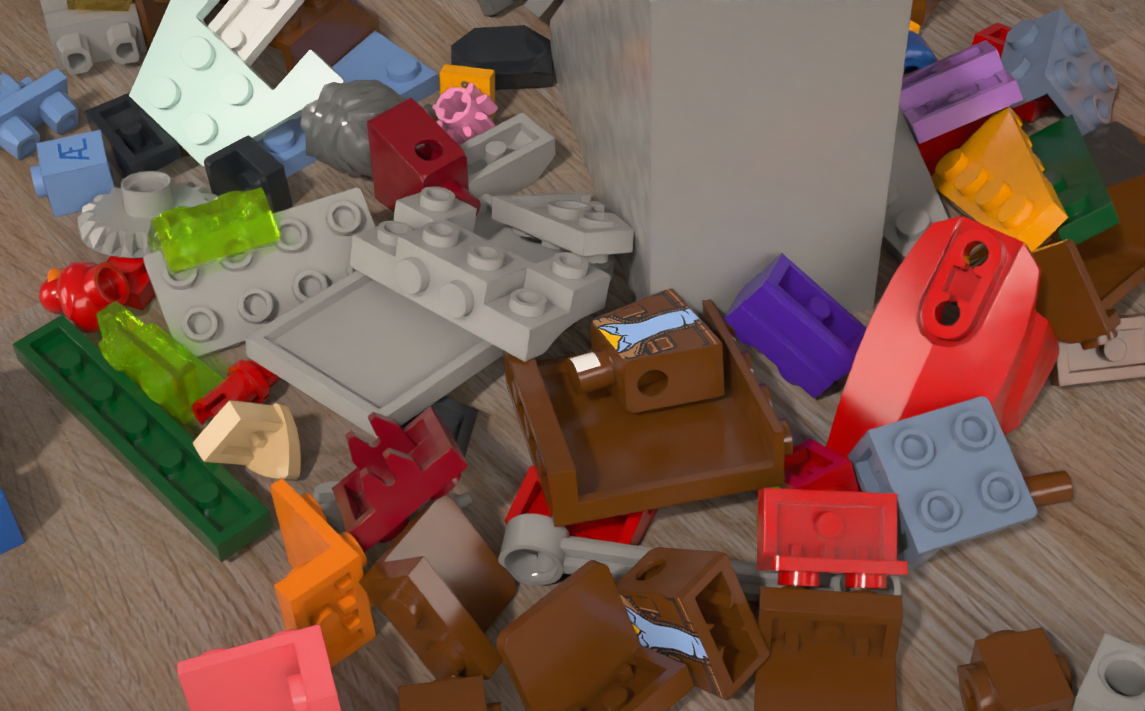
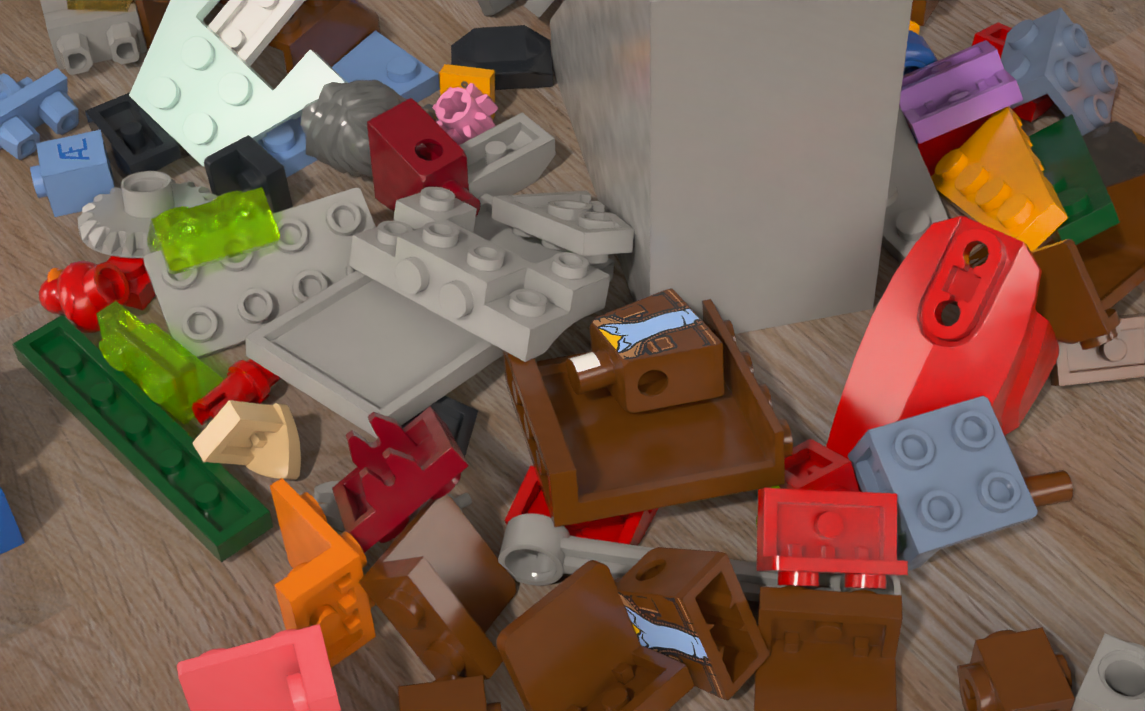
dark purple brick [723,253,867,399] -> none

